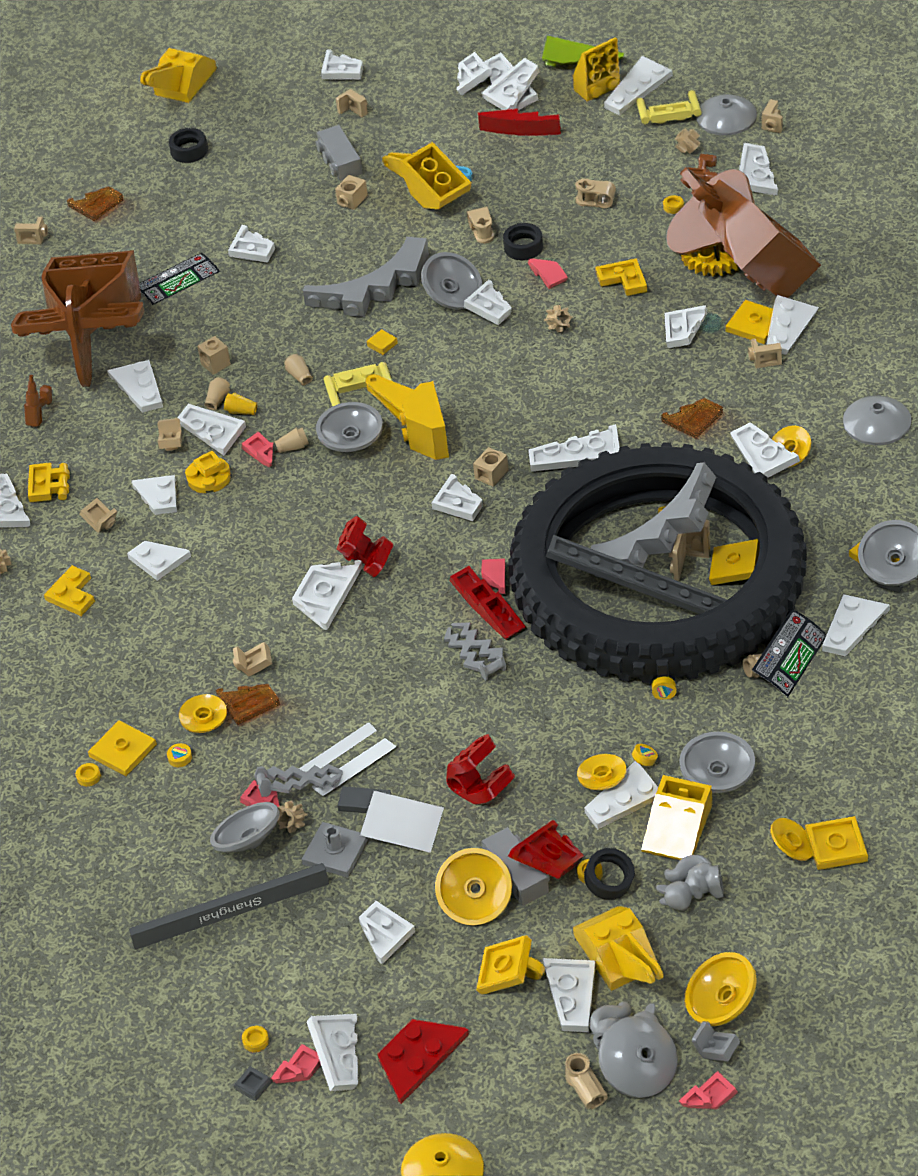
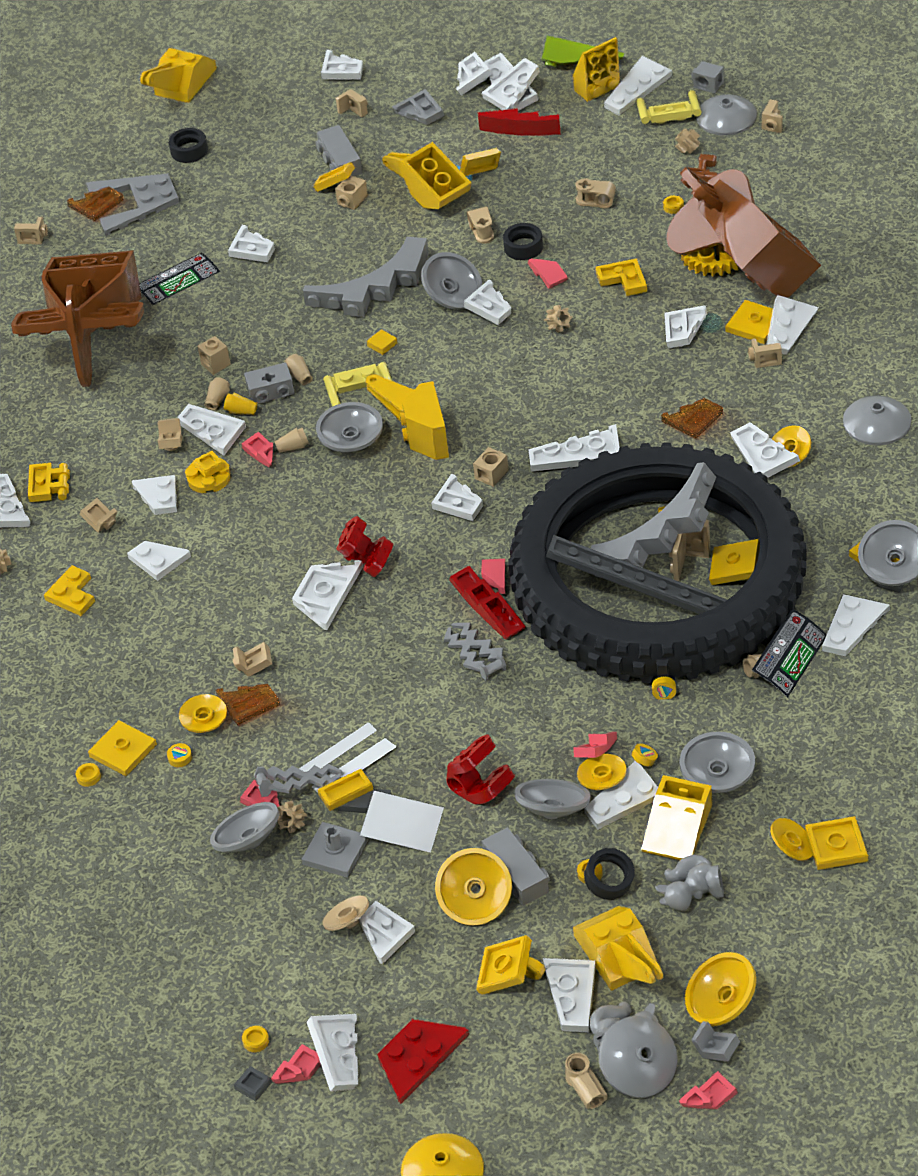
dark orange piece [24,375,52,427] -> none
white wing [107,360,163,412] -> none
dark grey tile [129,863,329,950] -> none
red wing [508,820,584,879] -> none
white wing [739,143,778,195] -> none
none -> light grey wing [86,173,179,236]
none -> light grey brick [244,362,295,403]
none -> yellow tile [313,162,355,192]
none -> yellow tile [317,768,373,811]
none -> tan dish [323,895,369,931]
none -> light grey wing [392,89,444,125]
none -> yellow tile [460,148,501,176]
none -> light grey dish [515,779,590,819]
none -> coral slope [573,731,617,758]
none -> light grey brick [691,61,724,93]

